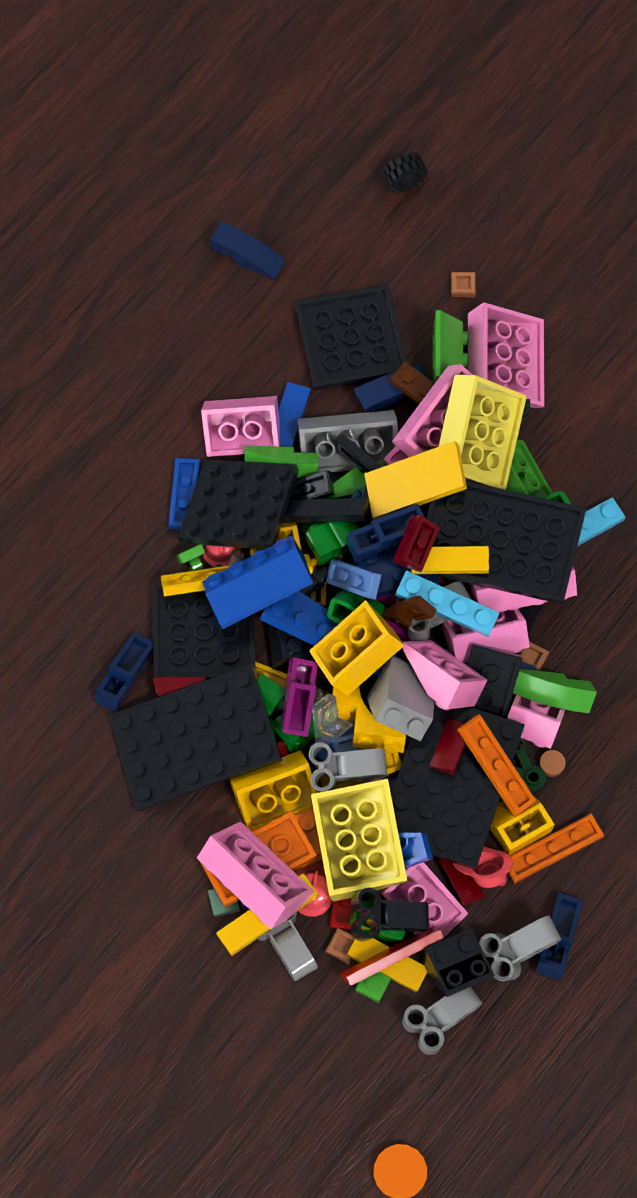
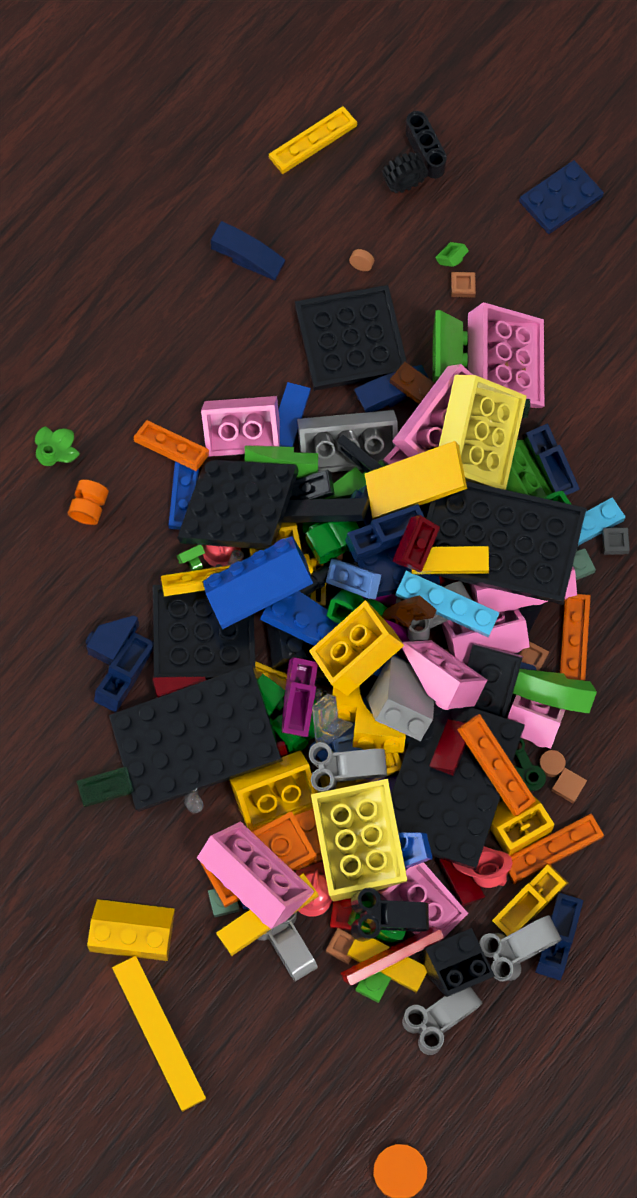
none -> bright green plate [35,426,80,466]
none -> orange wheel [68,480,109,525]
none -> clear green plate [77,767,133,807]
none -> dark blue slope [86,615,139,665]
none -> yellow slope [87,899,175,961]
none -> yellow tile [112,956,206,1112]
none -> orange tile [134,420,209,471]
none -> clear arm [183,791,204,813]
none -> yellow tile [269,106,357,174]
none -> nougat tile [349,249,374,271]
none -> black beam [405,111,447,179]
none -> bright green plate [435,242,469,267]
none -> yellow slope [492,864,569,936]
none -> dark blue plate [519,160,604,234]
none -> dark blue slope [522,423,580,495]
none -> nougat tile [552,768,587,804]
none -> orange tile [560,594,590,681]
none -> sand green plate [573,548,596,580]
none -> dark grey plate [602,528,630,555]

